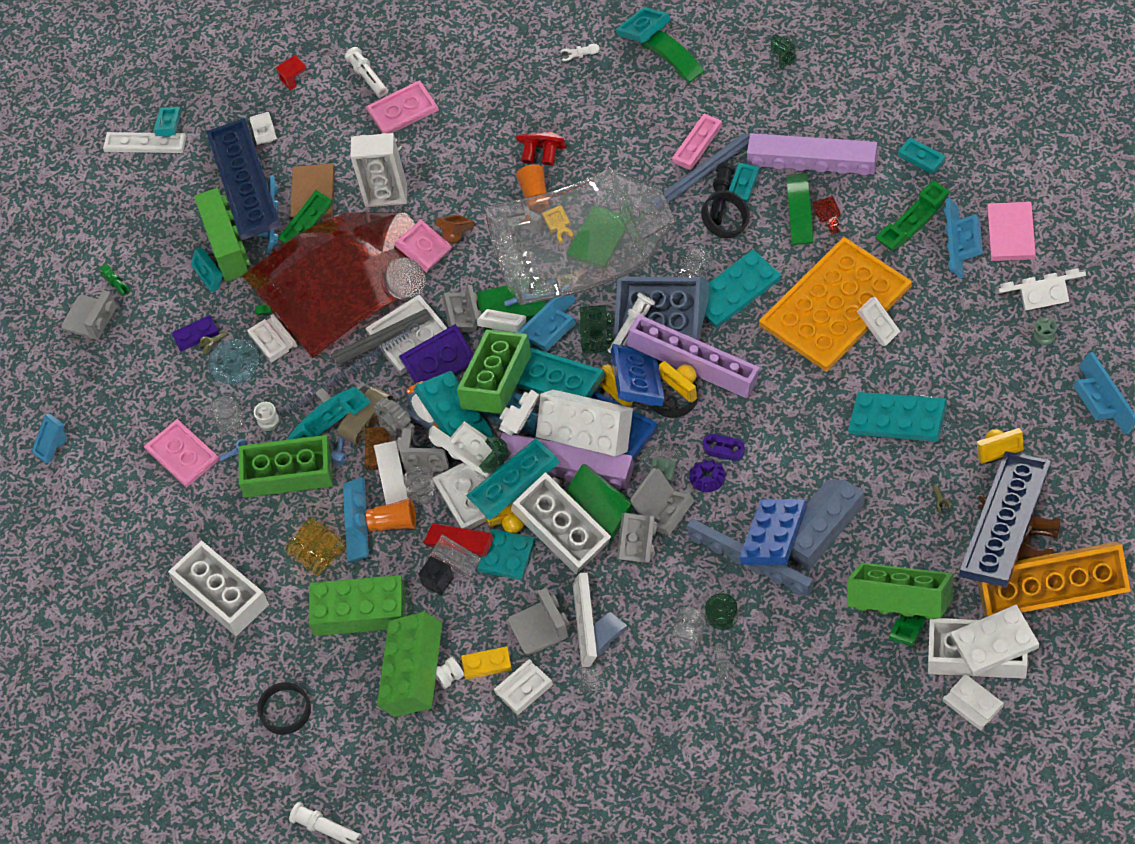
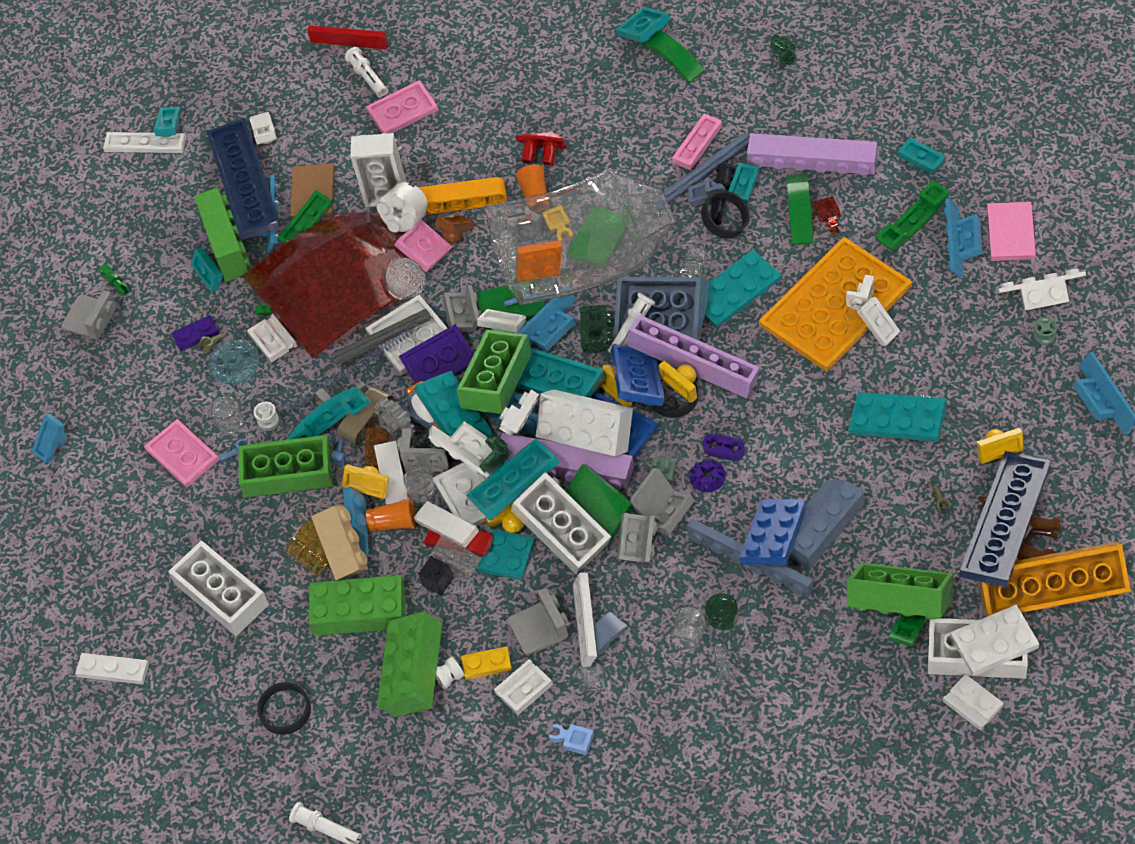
red panel [275,55,306,91] -> none
white piece [560,44,600,62] -> none
none -> white plate [75,653,149,684]
none -> red tile [307,25,389,50]
none -> tan brick [311,505,368,580]
none -> yellow tile [342,464,389,499]
none -> white brick [377,182,428,232]
none -> white tile [413,501,479,548]
none -> light orange beam [418,177,507,215]
none -> orange plate [515,240,562,282]
none -> light blue plate [549,724,594,755]
none -> sand blue slope [688,177,725,208]
none -> white bracket [846,275,874,310]

